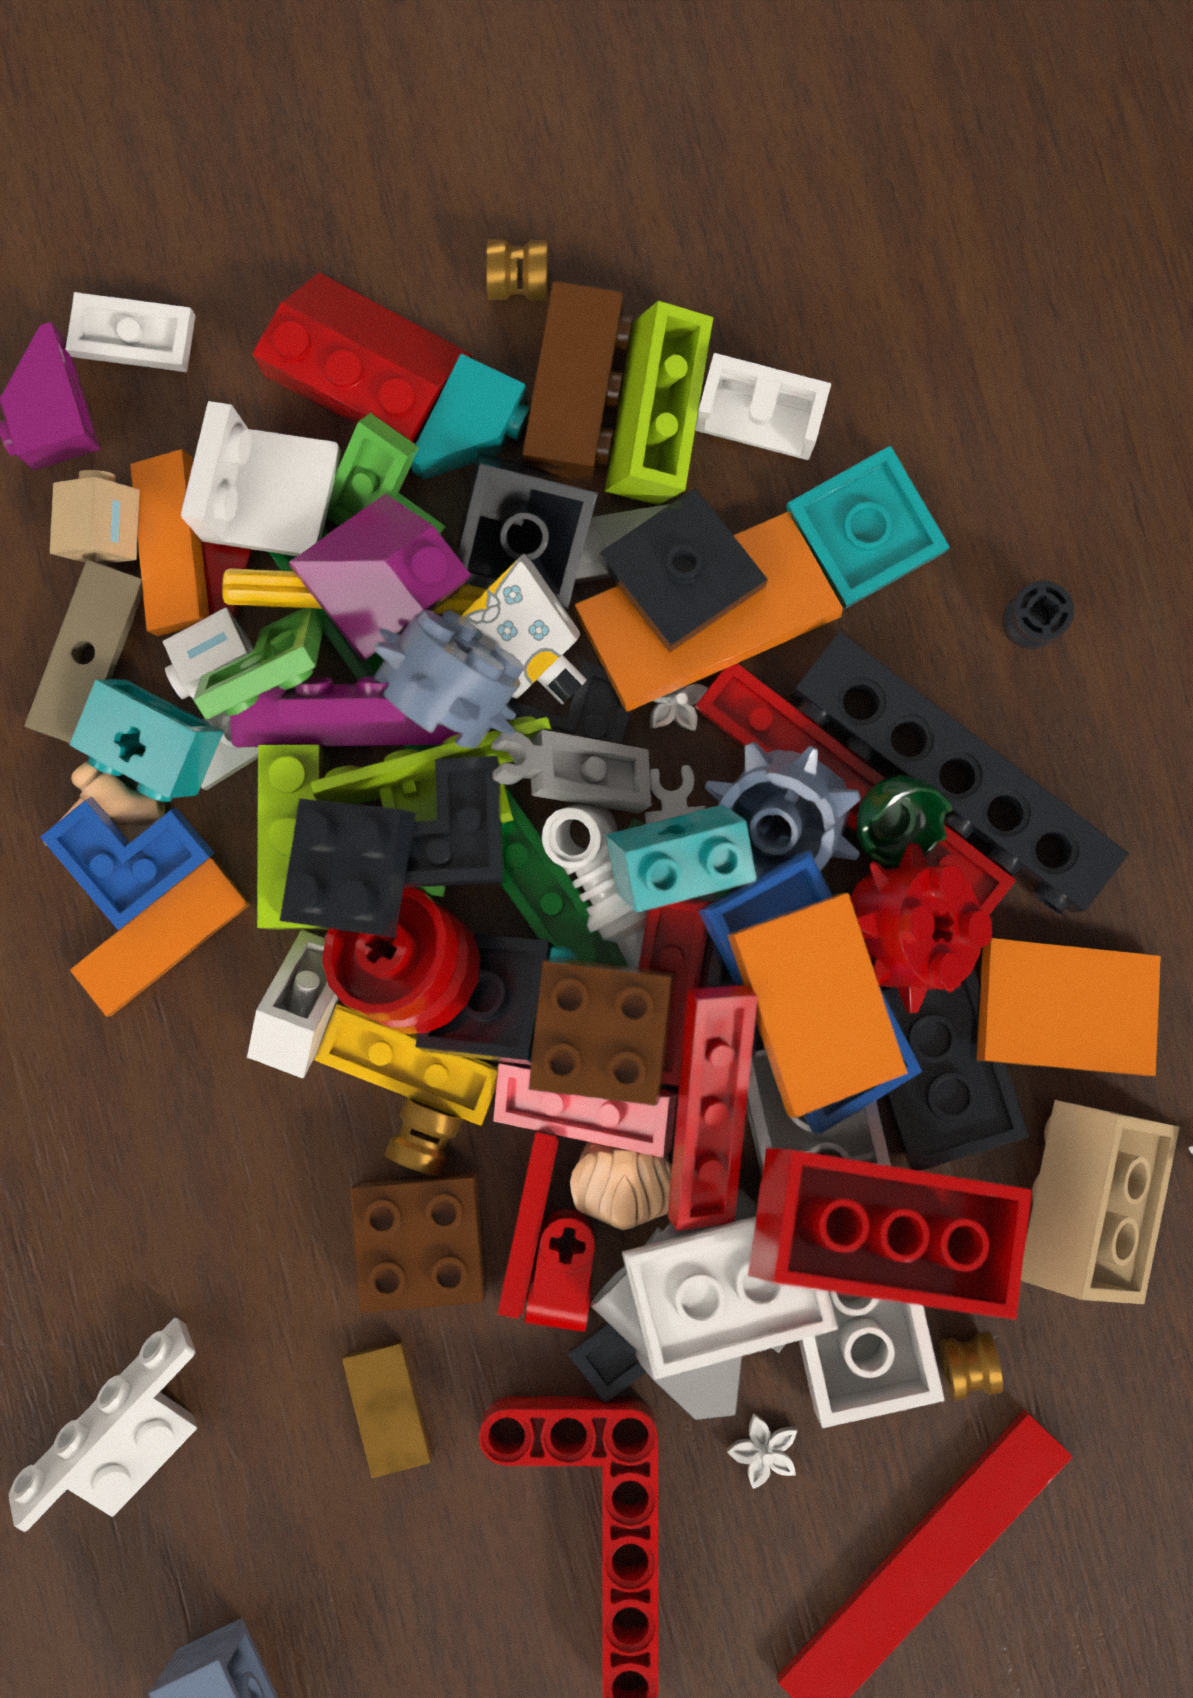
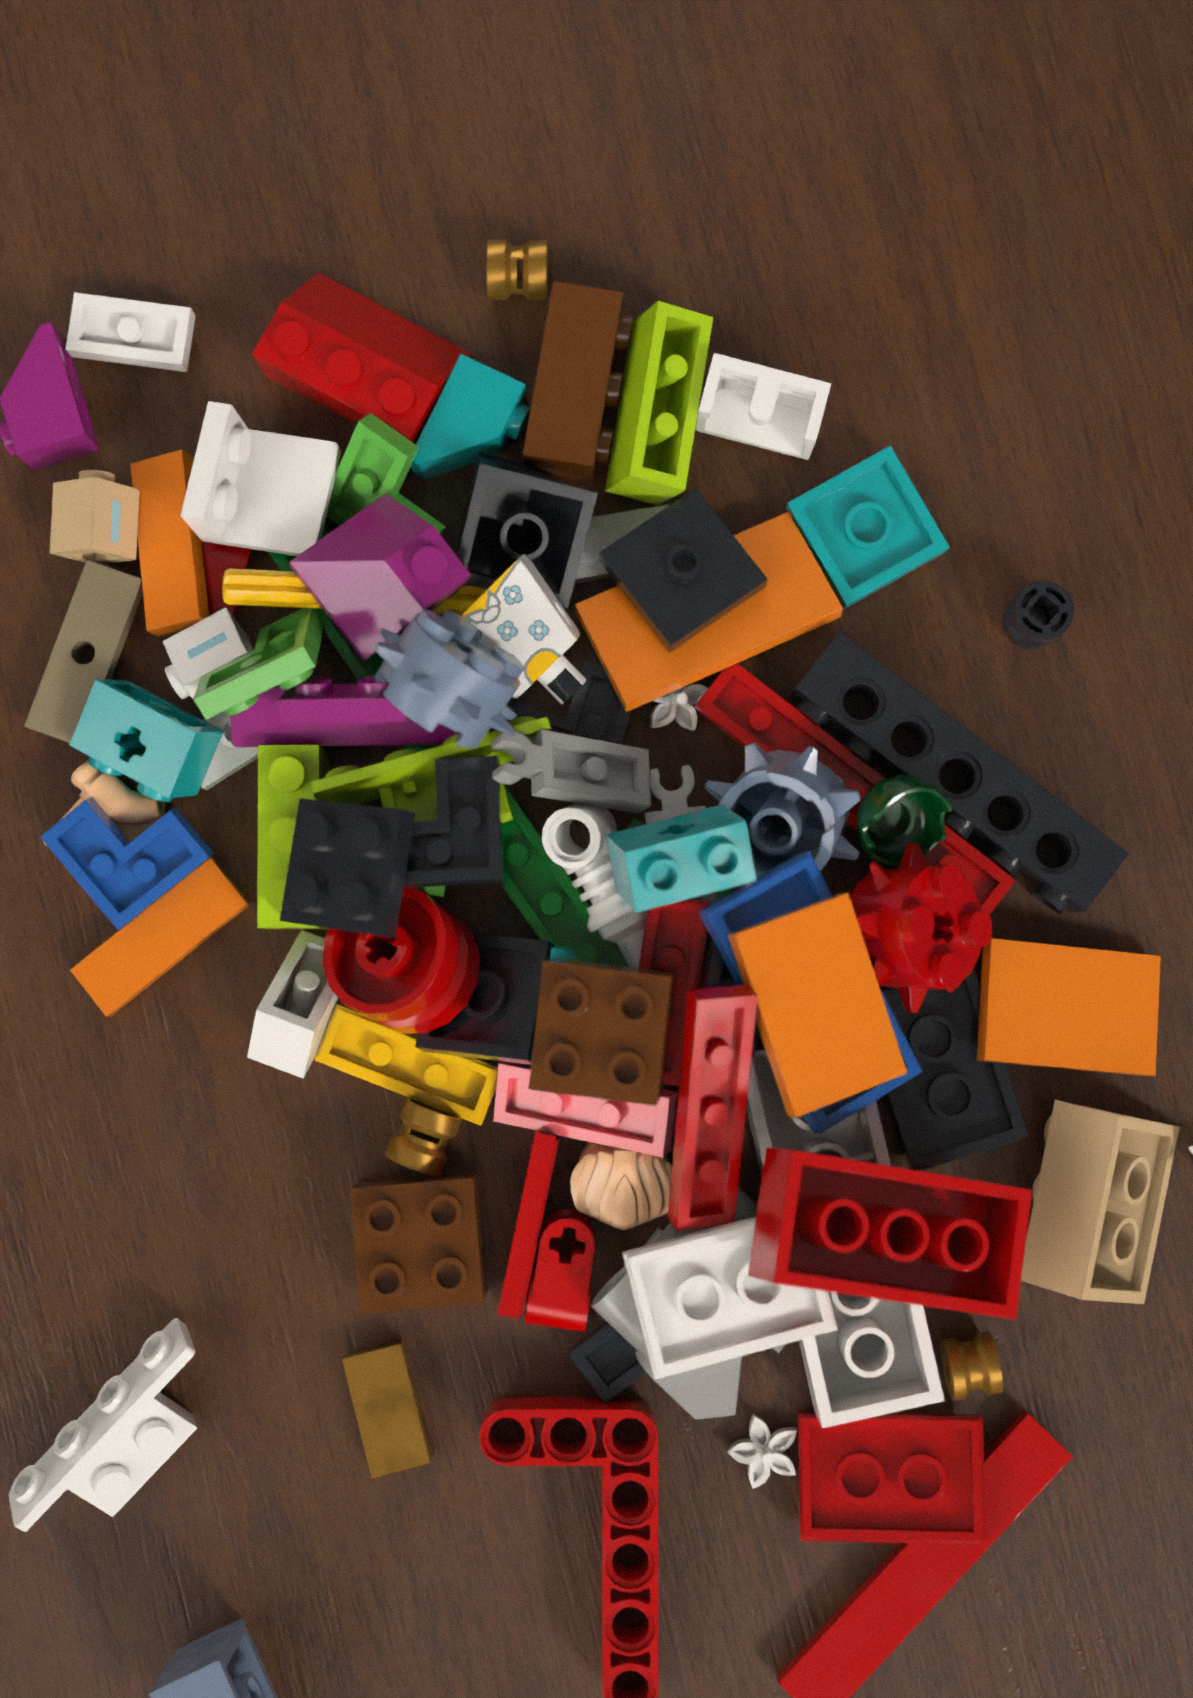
none -> red tile [798,1412,987,1545]

